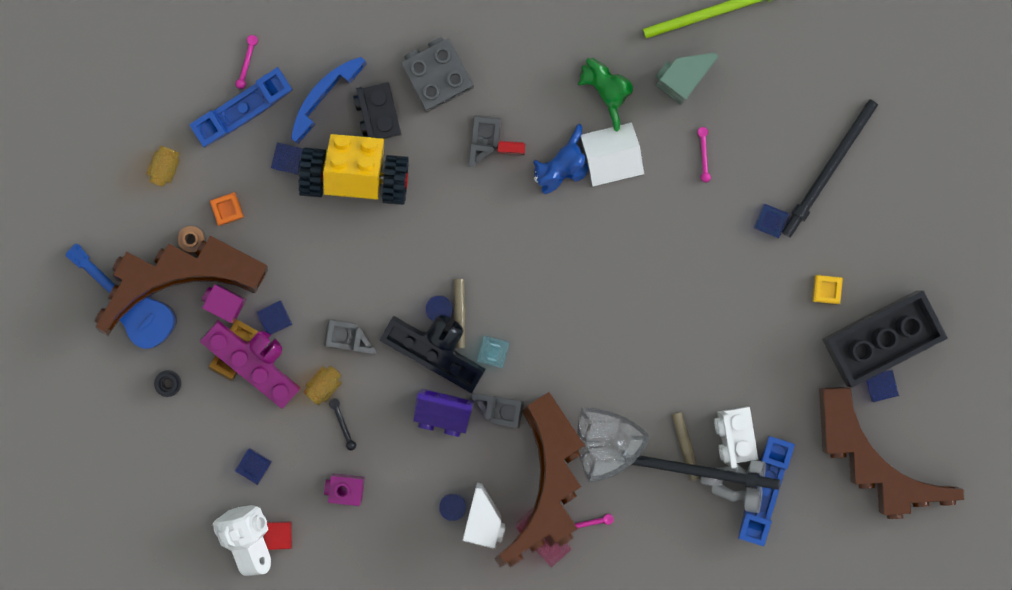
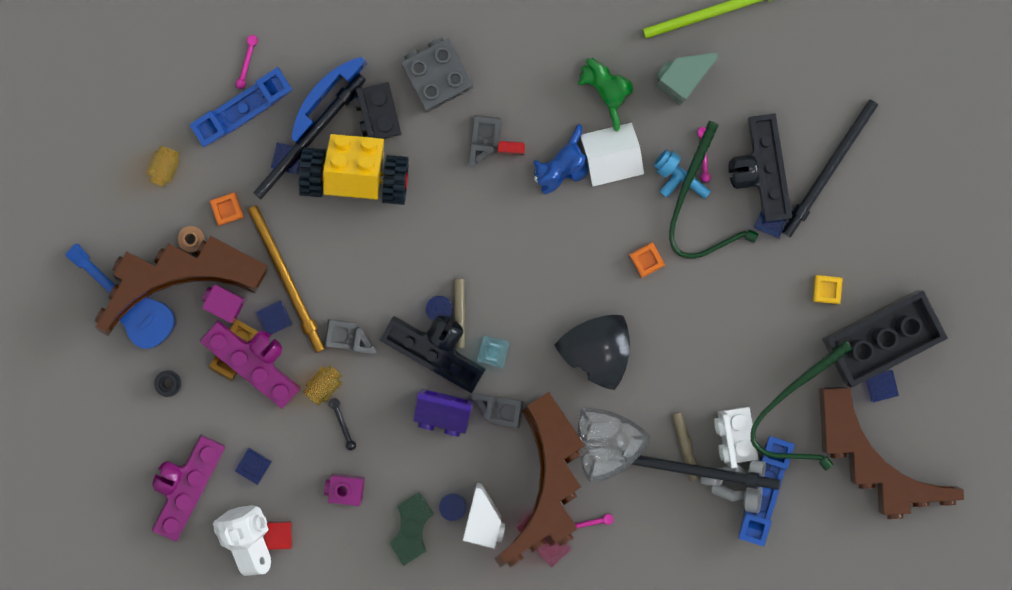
none -> magenta plate [152,434,225,542]
none -> pearl gold bar [248,205,325,353]
none -> black bar [253,73,366,200]
none -> clear green tile [389,491,434,566]
none -> black brick [555,315,630,390]
none -> orange tile [629,242,665,278]
none -> dark azure piece [653,149,711,199]
none -> dark green piece [669,121,759,259]
none -> black plate [728,113,792,223]
none -> dark green piece [750,341,853,471]

